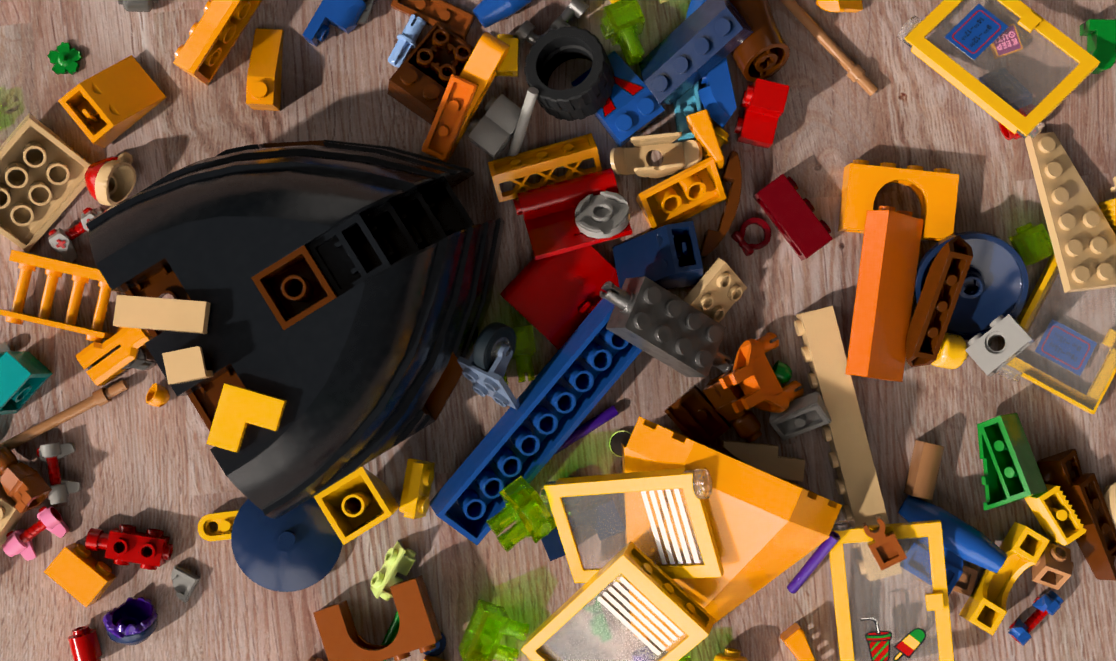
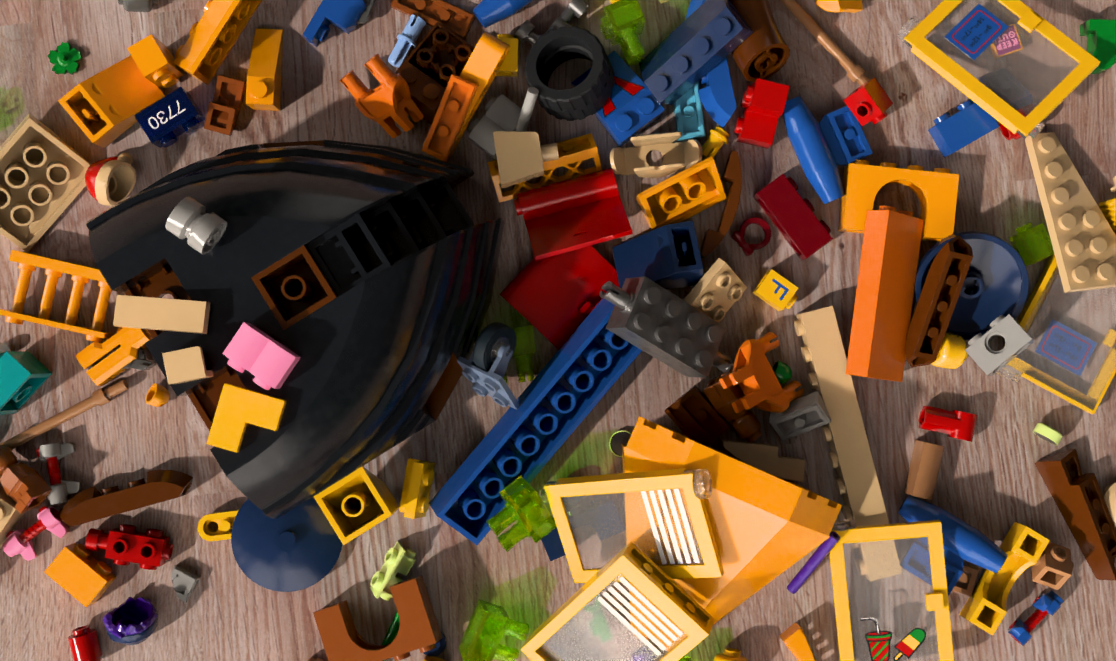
light grey piece [48,206,105,262] -> none
dark purple piece [553,405,619,456] -> none
light grey tile [575,191,630,239] -> none
light orange slope [686,109,724,169] -> none
dark orange plate [862,516,907,570] -> none
green wedge [977,413,1048,511] -> none
yellow brick [1025,484,1086,546] -> none
none -> reddish brown brick [58,469,193,527]
none -> light orange piece [127,34,184,88]
none -> clear blue brick [135,87,205,148]
none -> light grey wheel [165,196,227,255]
none -> dark orange slope [204,75,247,136]
none -> bright pink brick [222,322,301,391]
none -> orange connector [340,53,424,139]
none -> tan torso [493,131,559,188]
none -> yellow brick [752,269,798,311]
none -> blue plate [782,96,873,205]
none -> red brick [843,77,893,126]
none -> red piece [918,406,978,442]
none -> blue brick [928,99,999,158]
none -> yellowish green tile [1032,423,1063,446]

